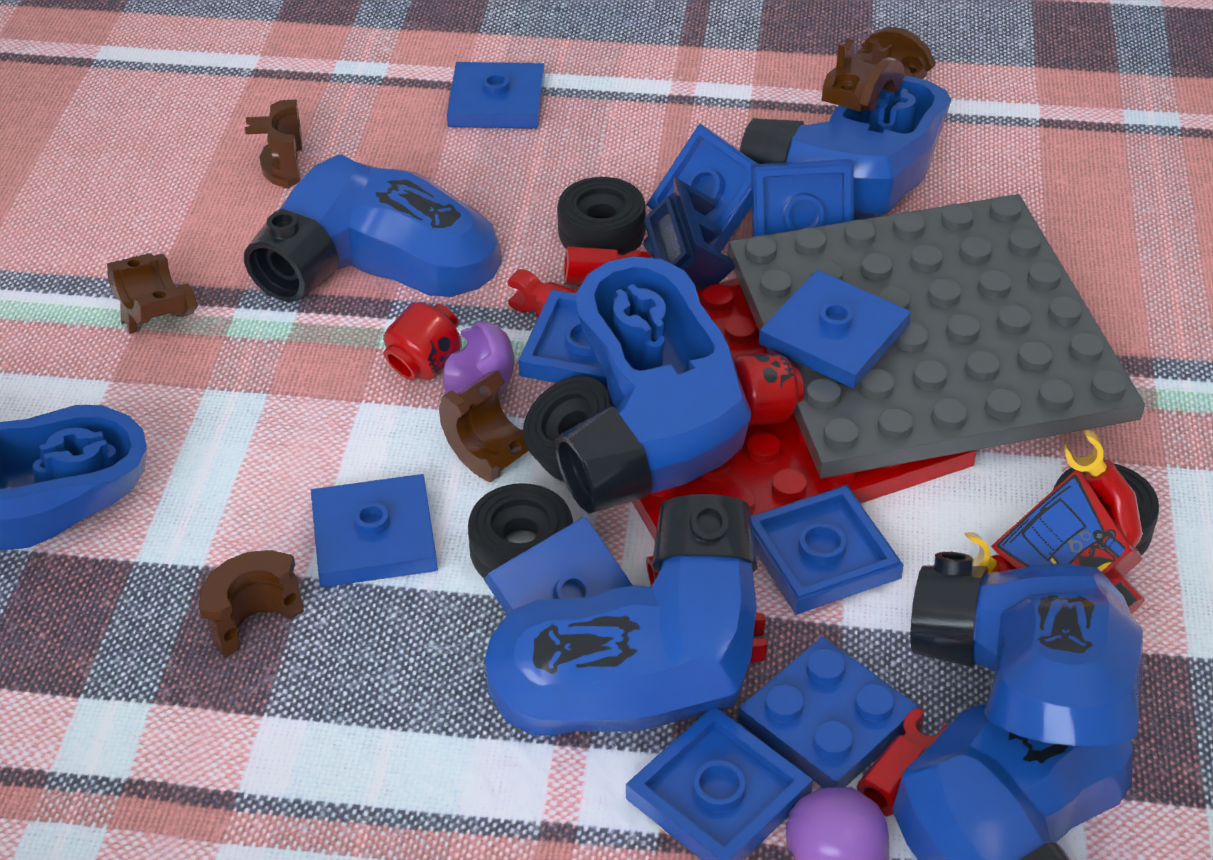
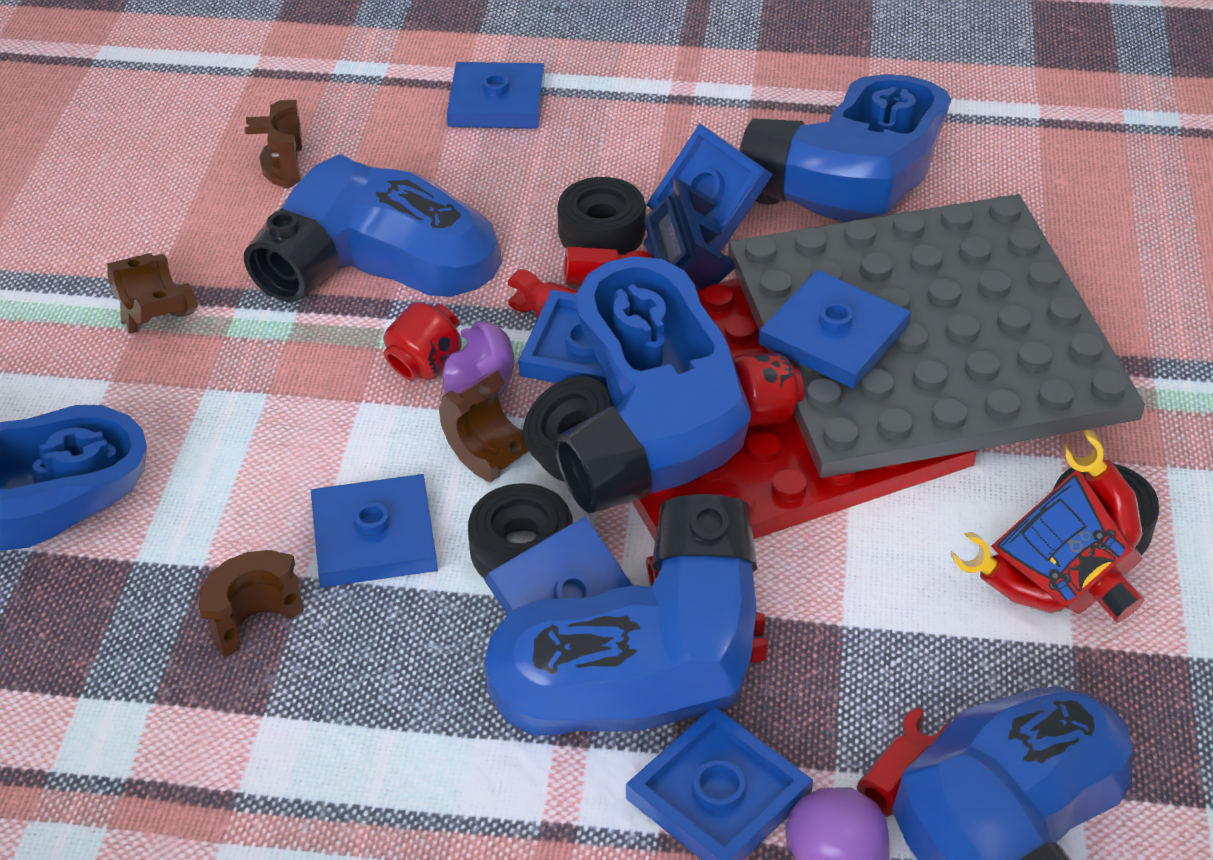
blue plate [738,636,919,788] -> none
blue plate [751,159,854,237] -> none
blue plate [751,485,904,615] -> none
reddish brown piece [822,38,905,112] -> none
reddish brown piece [856,27,936,79] -> none
blue piece [910,552,1143,747] -> none

